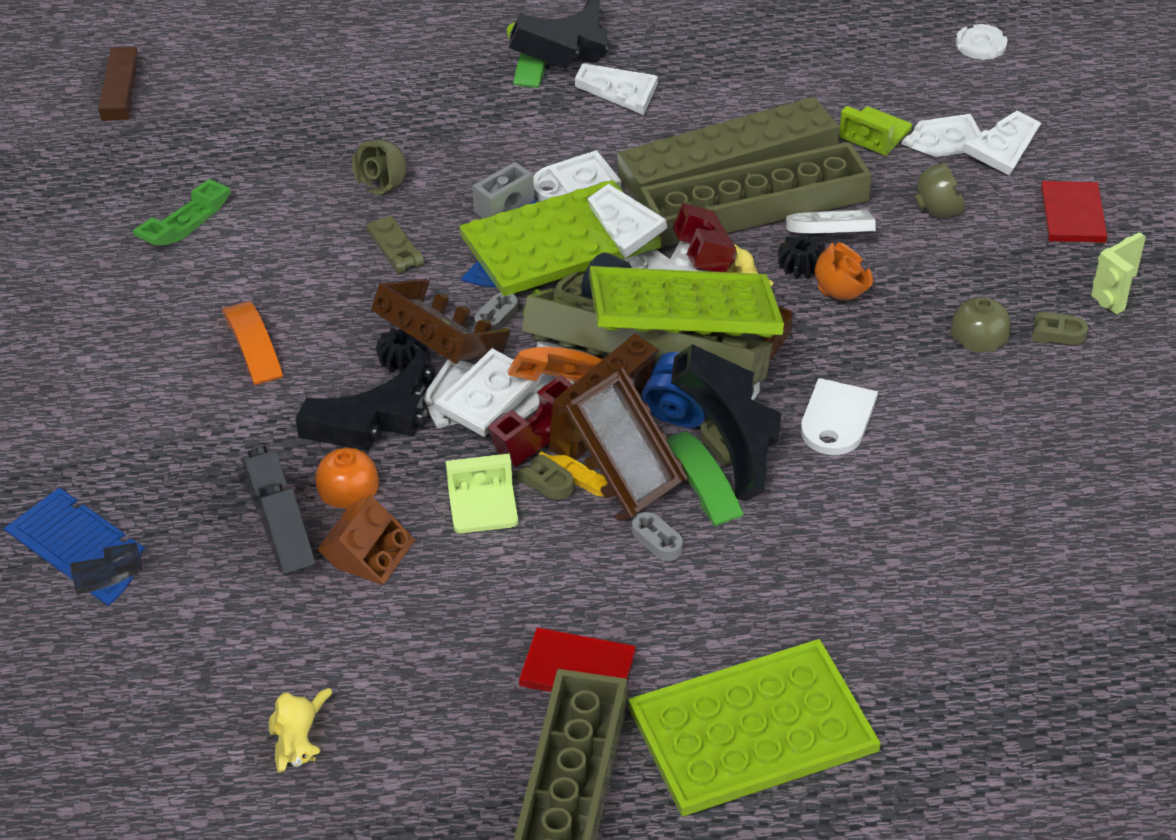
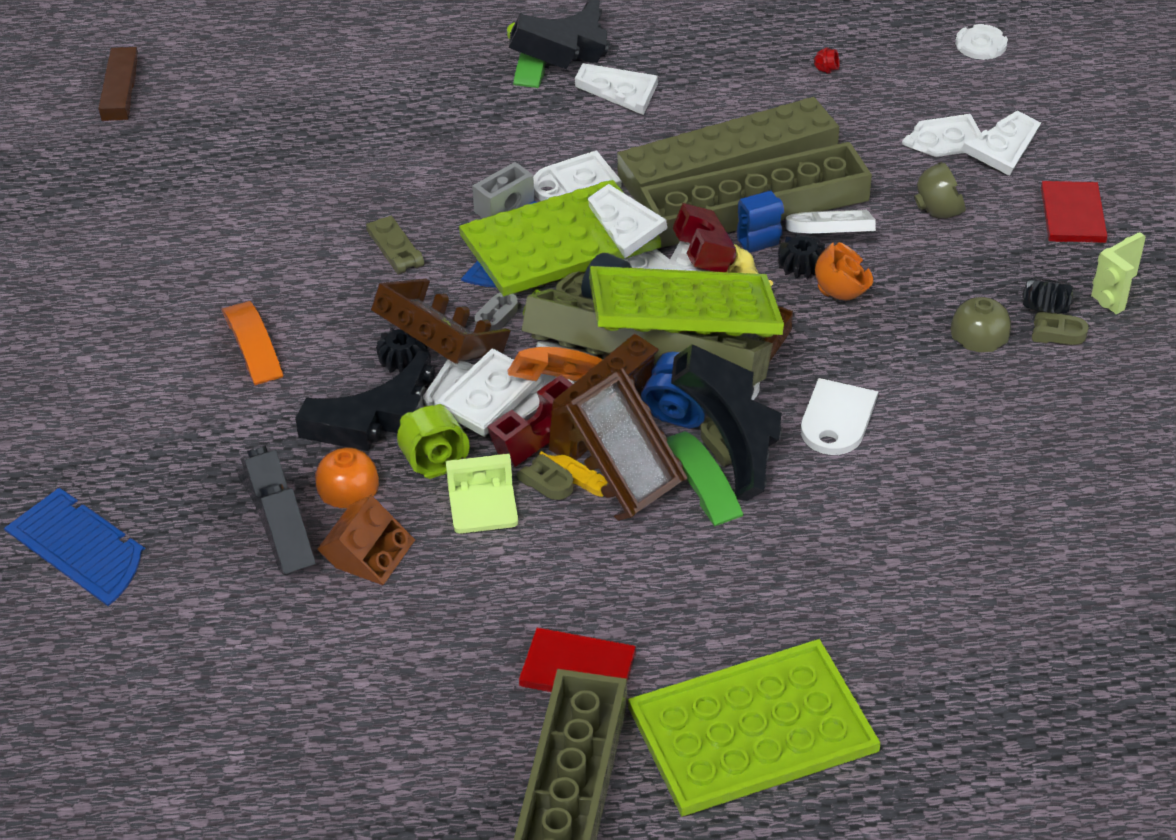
clear smoke slope [70,542,143,595] -> none
bright green slope [133,179,231,245] -> none
light yellow animal [269,688,333,773] -> none
olive cylinder [352,139,406,196] -> none
light grey beam [632,512,683,561] -> none
lime bracket [839,106,912,156] -> none
none -> lime brick [397,404,470,479]
none -> blue brick [737,190,784,253]
none -> red plate [814,47,840,74]
none -> black gear [1022,278,1073,314]

